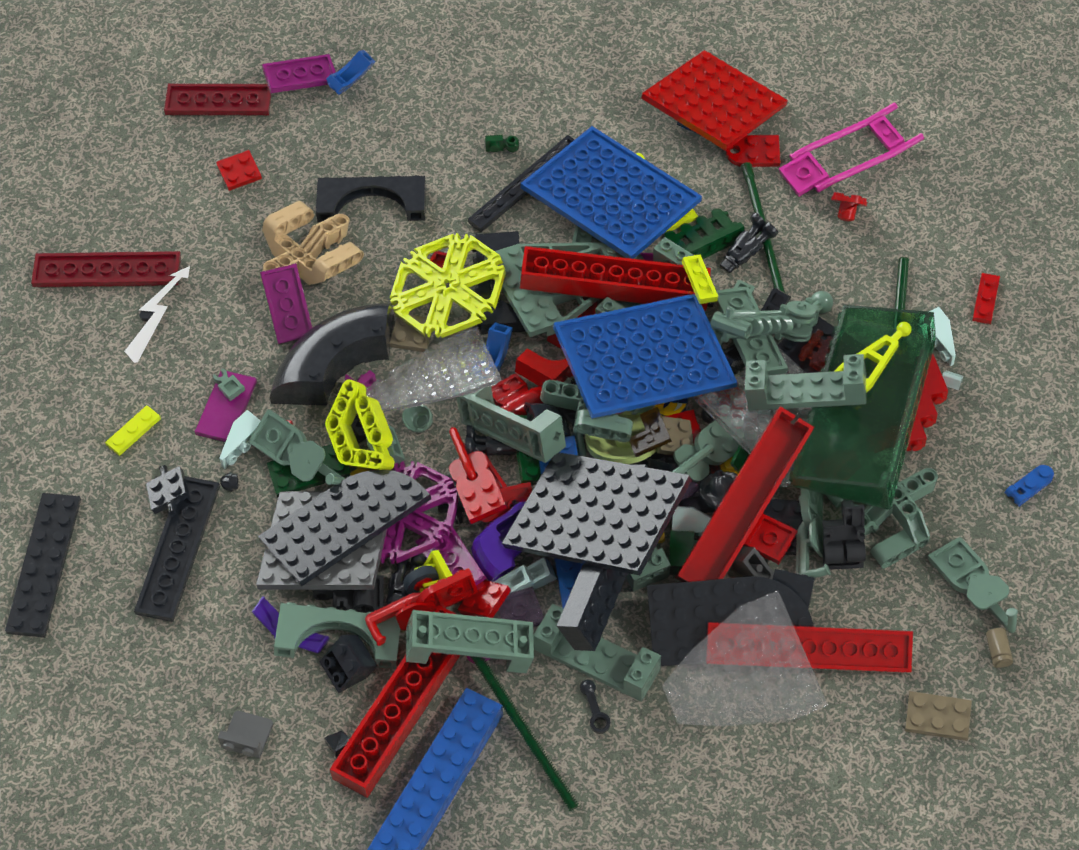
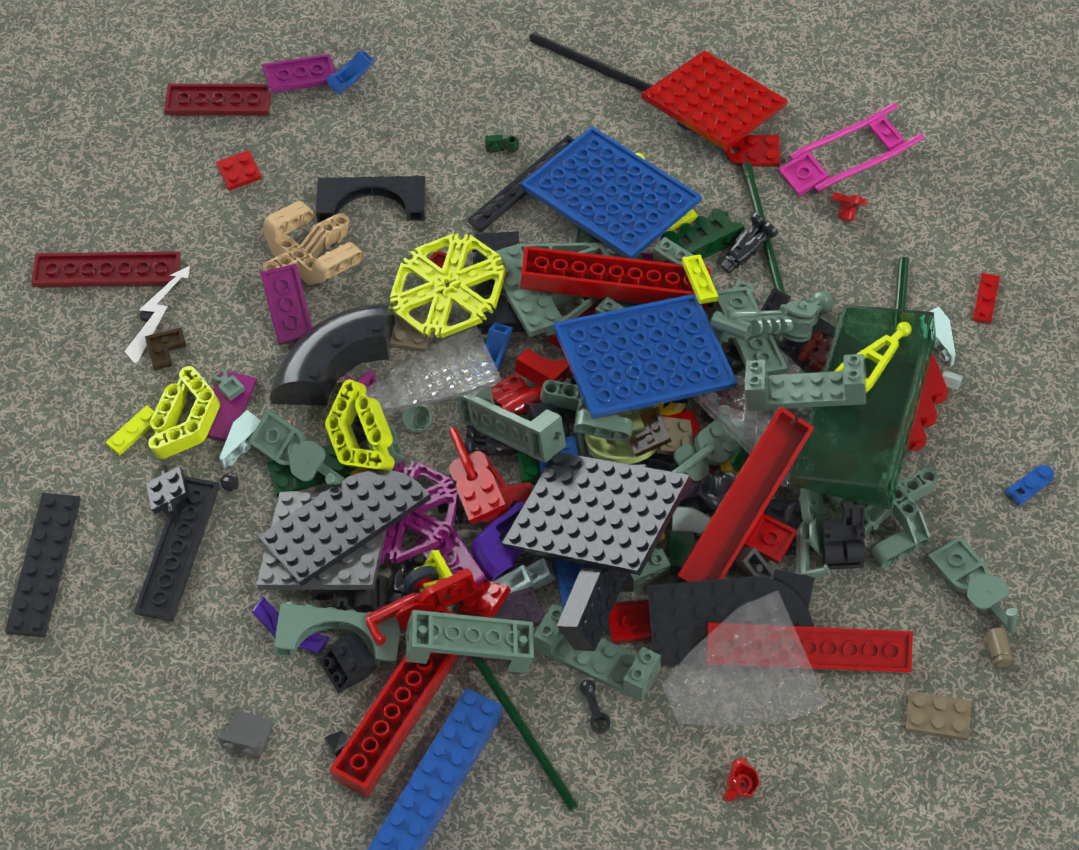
none -> dark brown plate [145,327,186,370]
none -> neon yellow piece [148,366,220,459]
none -> black axle [530,32,652,91]
none -> red plate [608,600,651,644]
none -> red hair [723,757,760,802]

